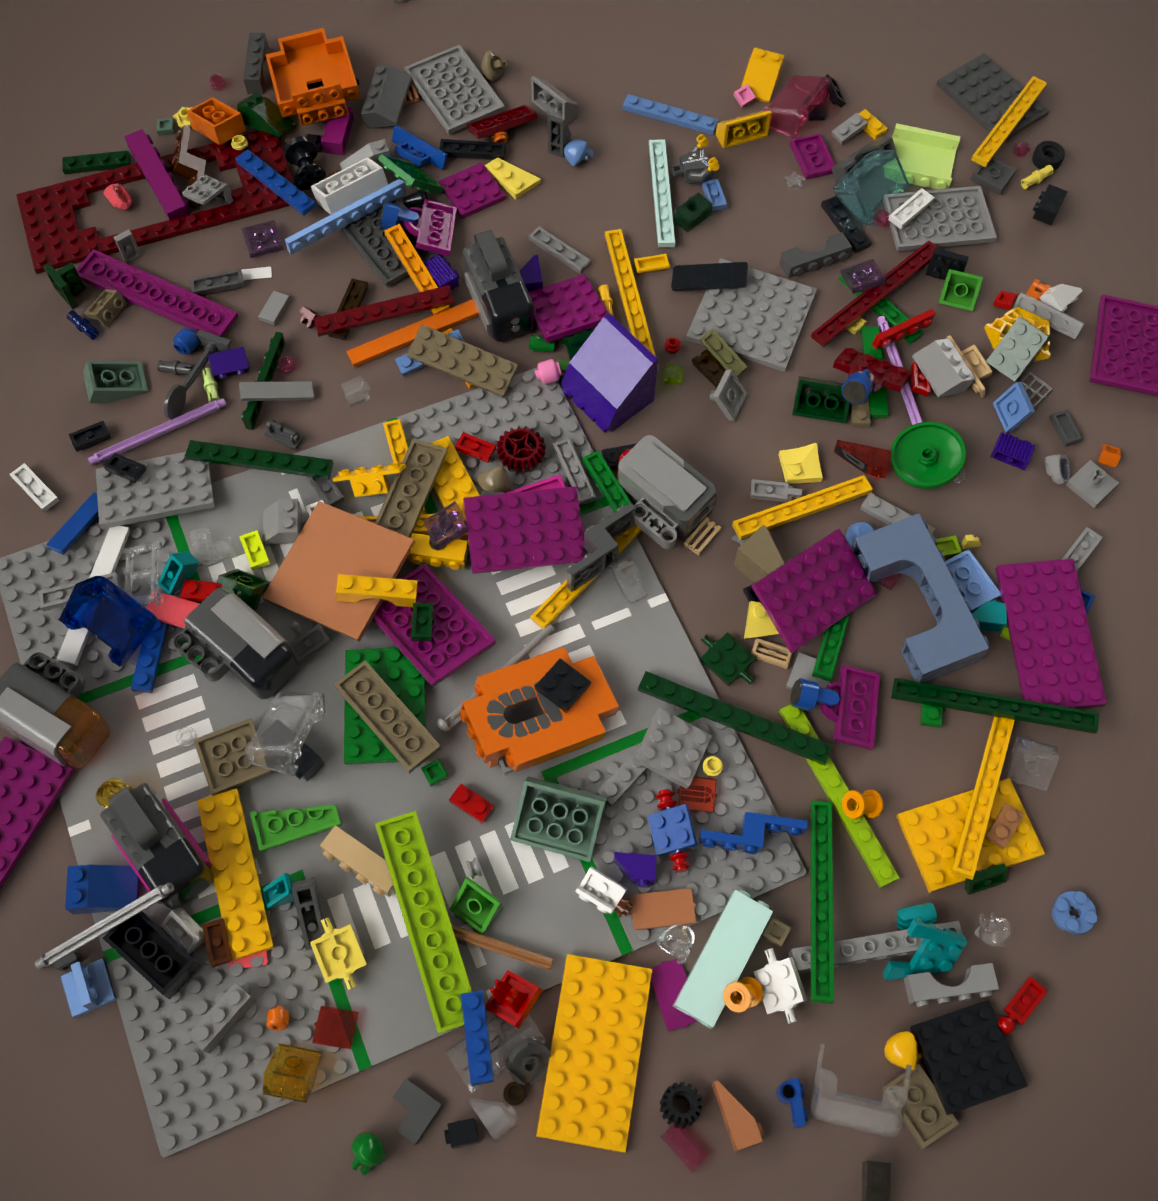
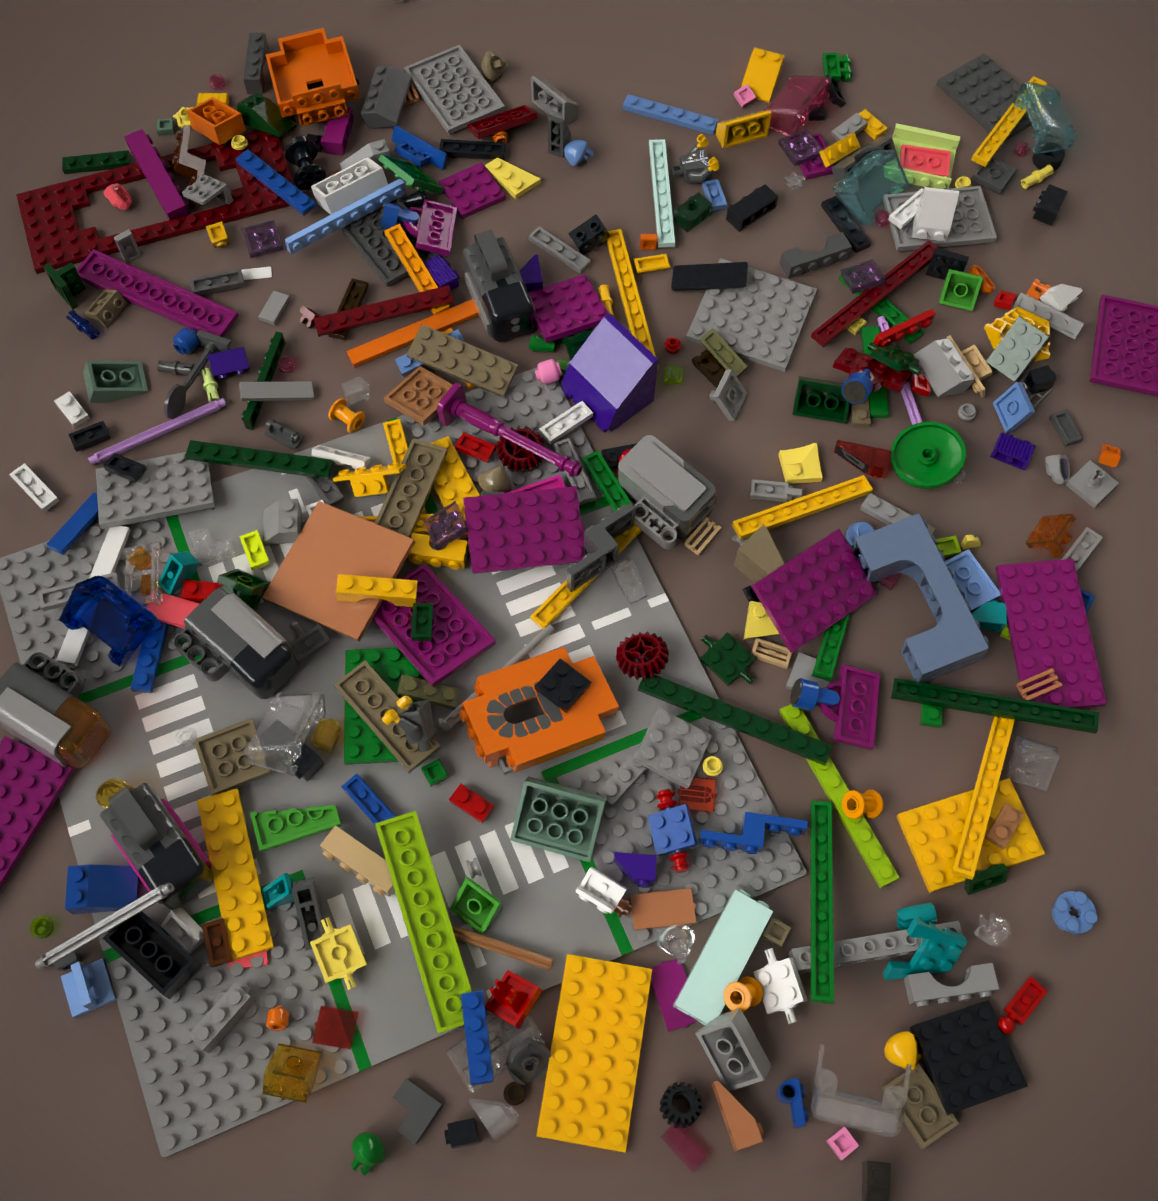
none -> clear neon green tile [30,916,54,939]
none -> white plate [54,391,90,428]
none -> clear orange tile [126,546,154,573]
none -> clear orange tile [140,575,155,600]
none -> yellow tile [196,93,230,106]
none -> yellow bracket [206,221,229,248]
none -> clear yellow brick [310,718,342,753]
none -> white plate [311,445,371,469]
none -> light orange hose [328,398,365,433]
none -> blue tile [341,774,396,825]
none -> dark grey torso [382,696,435,752]
none -> medium nougat plate [384,366,452,426]
none -> olive plate [397,674,460,710]
none -> magenta piece [437,382,582,477]
none -> white plate [539,401,593,445]
none -> black brick [568,214,611,255]
none -> dark red gear [616,631,669,680]
none -> orange tile [640,234,657,250]
none -> light grey slope [695,1008,772,1091]
none -> black brick [726,184,778,232]
none -> clear purple plate [778,128,823,166]
none -> yellow plate [819,132,861,167]
none -> green plate [822,53,852,82]
none -> bright pink plate [826,1126,859,1161]
none -> dark green plate [868,343,922,376]
none -> coral plate [899,144,951,177]
none -> white slope [912,187,959,242]
none -> light yellow plate [954,176,971,188]
none -> light grey plate [958,403,976,421]
none -> orange plate [969,264,996,294]
none -> clear light blue windscreen [1013,82,1077,154]
none -> nougat tile [1016,668,1062,701]
none -> black brick [1024,365,1056,395]
none -> clear orange plate [1026,514,1076,558]

